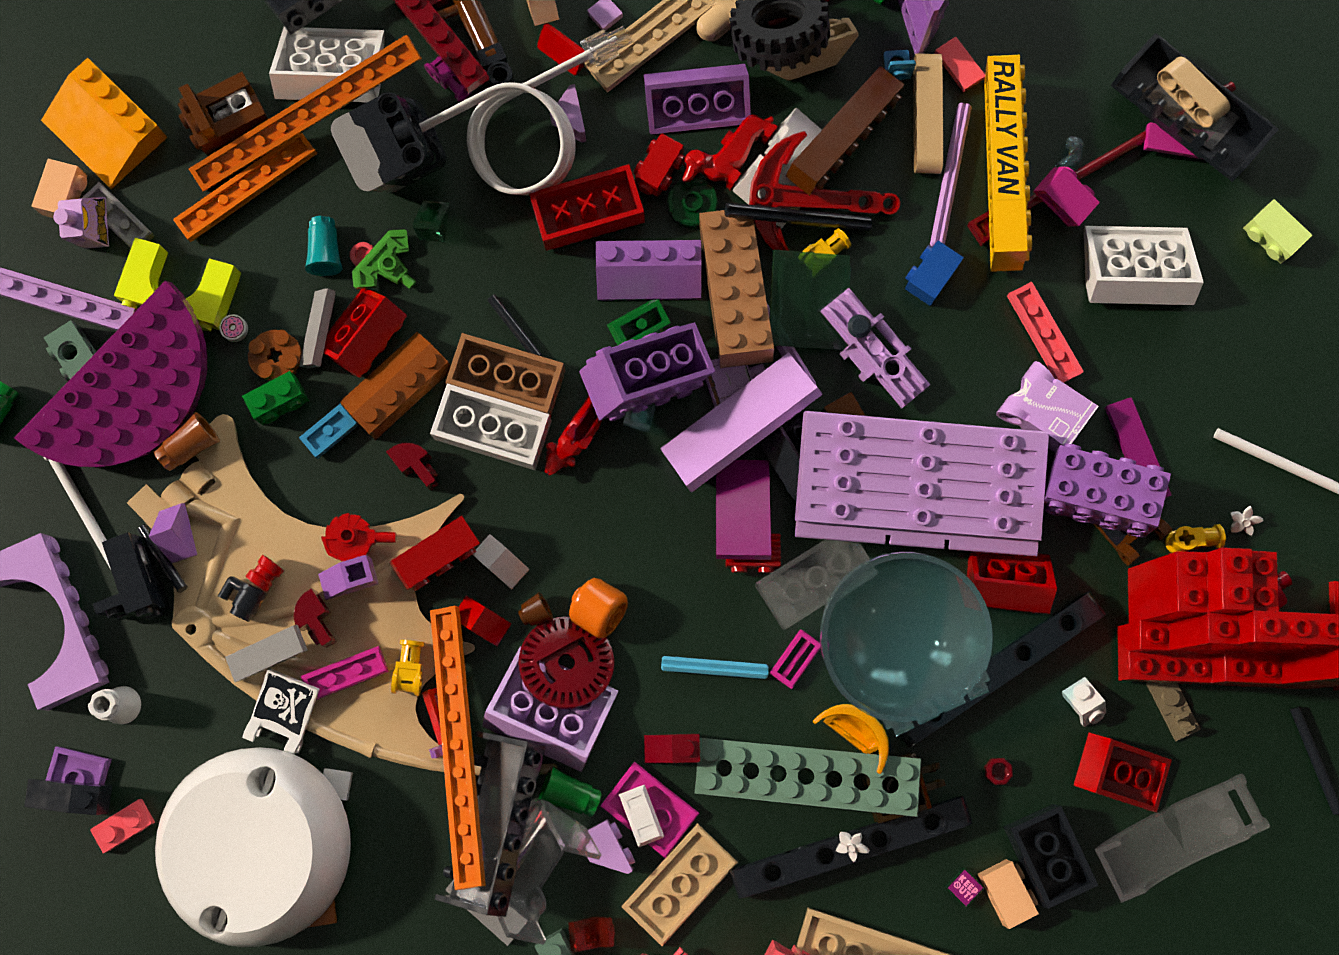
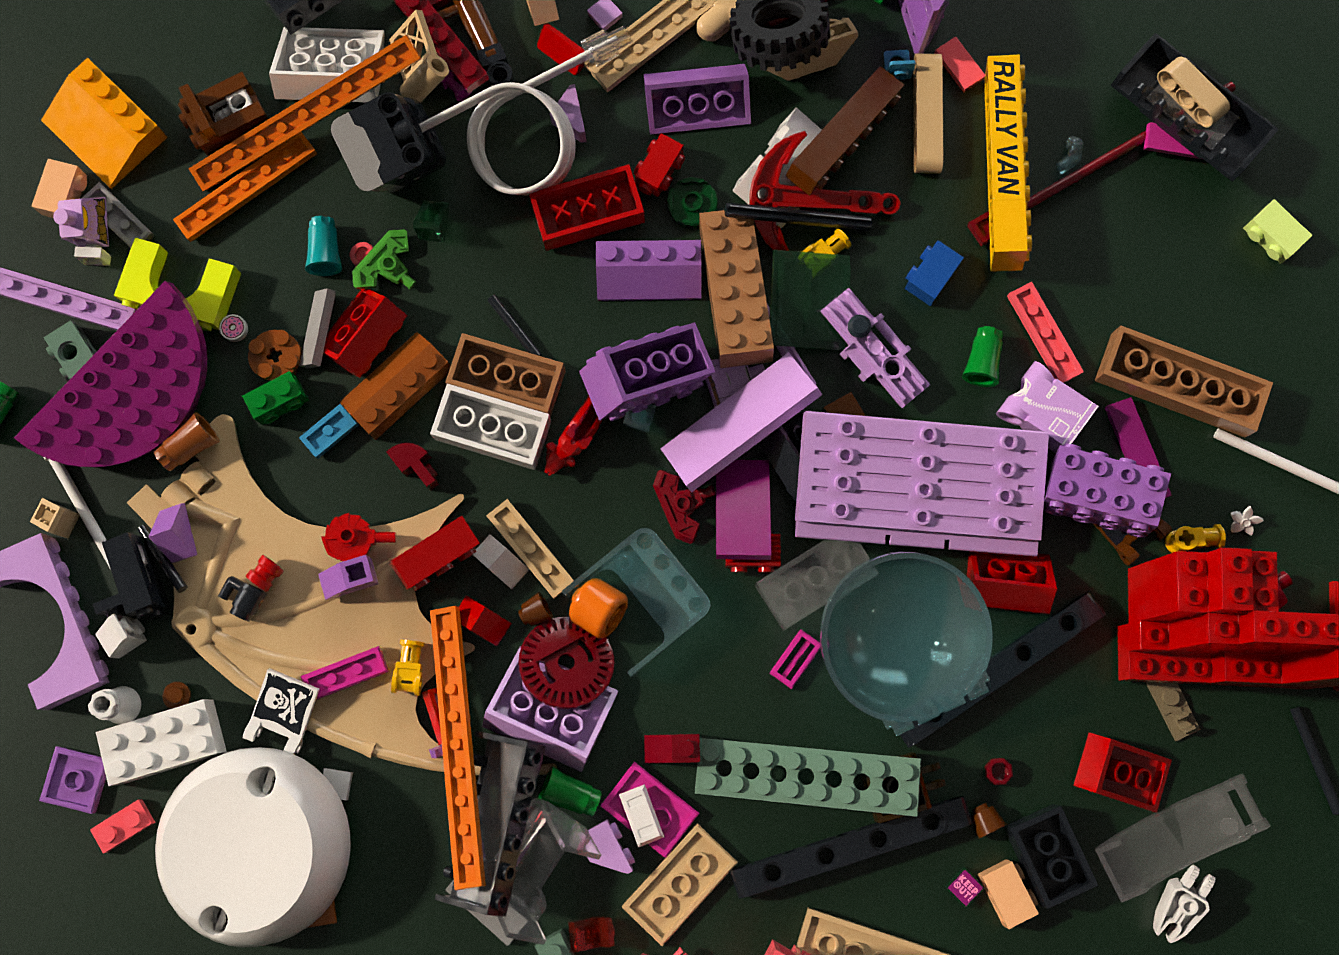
black slope [24,779,112,815] -> none
light grey tile [225,625,308,682] -> none
dark red brick [294,588,337,648] -> none
green brick [607,299,671,346] -> none
medium azure axle [661,656,769,679] -> none
red animal [682,115,777,190] -> none
light orange piece [813,704,889,774] -> none
white plant [836,832,870,862] -> none
lavender axle [930,103,972,247] -> none
dark pink brick [1033,166,1100,226] -> none
white bracket [1062,677,1106,727] -> none
white slope [1084,226,1204,305] -> none
none -> tan slope [30,498,80,538]
none -> plate [74,244,111,266]
none -> white slope [95,614,147,658]
none -> white brick [96,699,227,786]
none -> reddish brown plate [162,682,191,709]
none -> tan piece [389,10,449,104]
none -> tan plate [486,499,575,599]
none -> clear light blue windscreen [562,528,710,678]
none -> dark red piece [653,469,716,544]
none -> green plant [962,326,1003,387]
none -> reddish brown hat [971,803,1006,838]
none -> medium nougat brick [1095,326,1273,438]
none -> white hinge [1153,865,1216,943]

